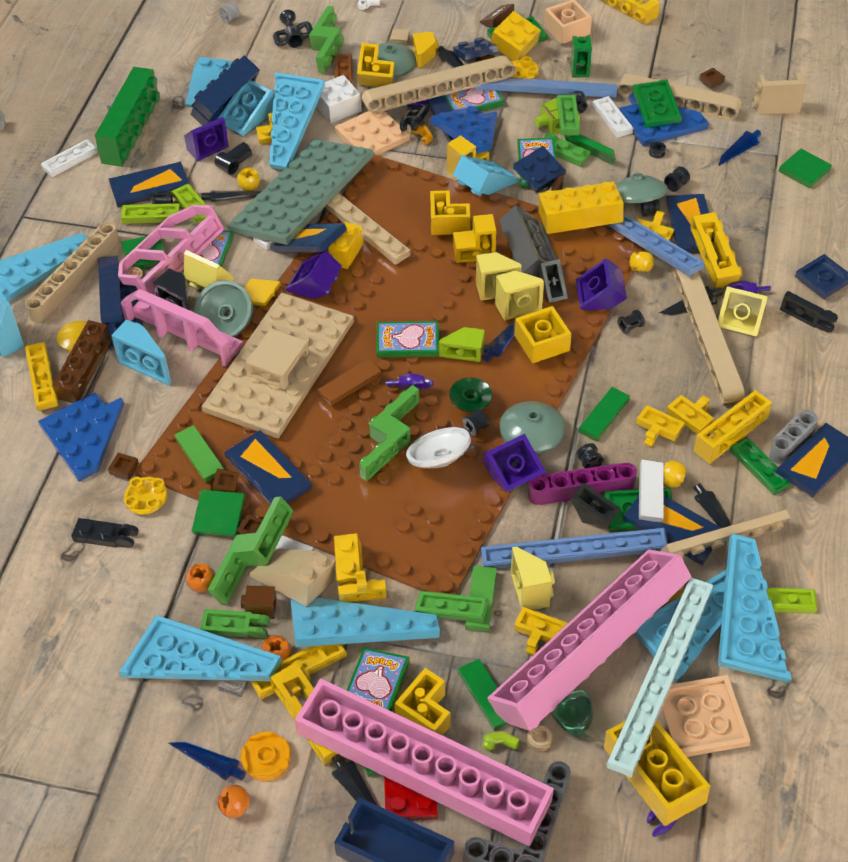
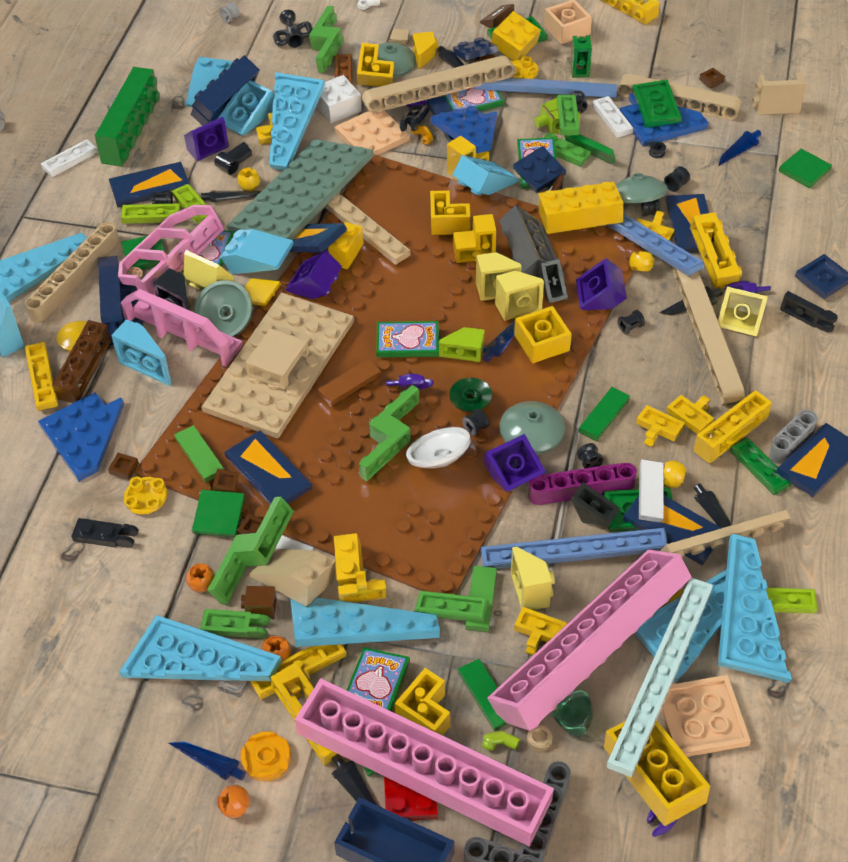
none -> medium azure slope [220,229,294,274]

